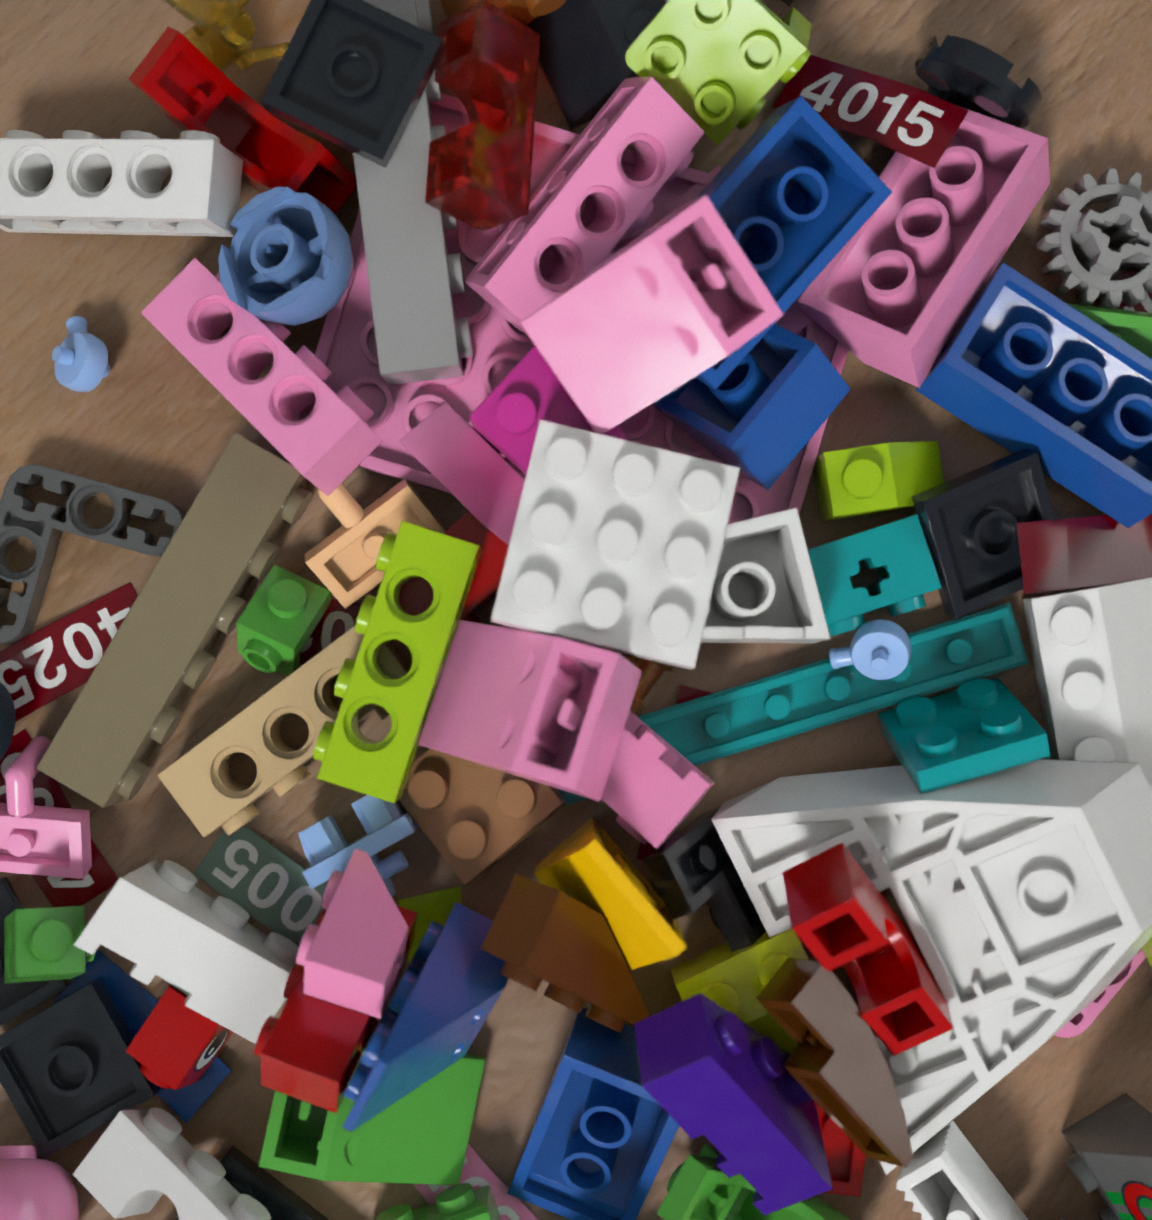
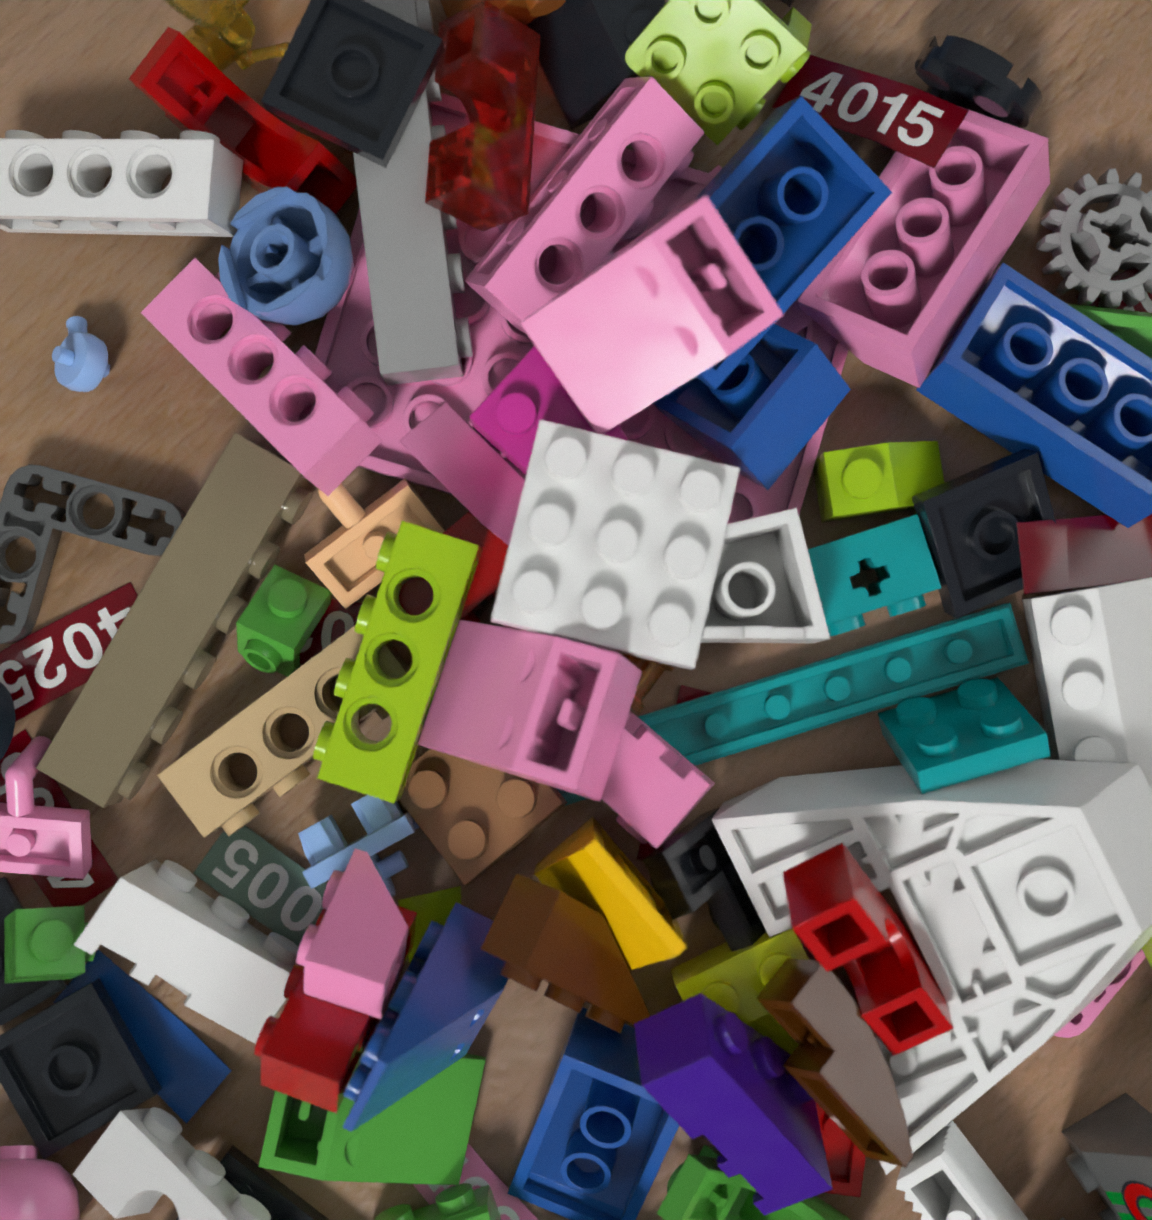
red brick [126,985,233,1091] -> none
light blue piece [829,619,912,680] -> none

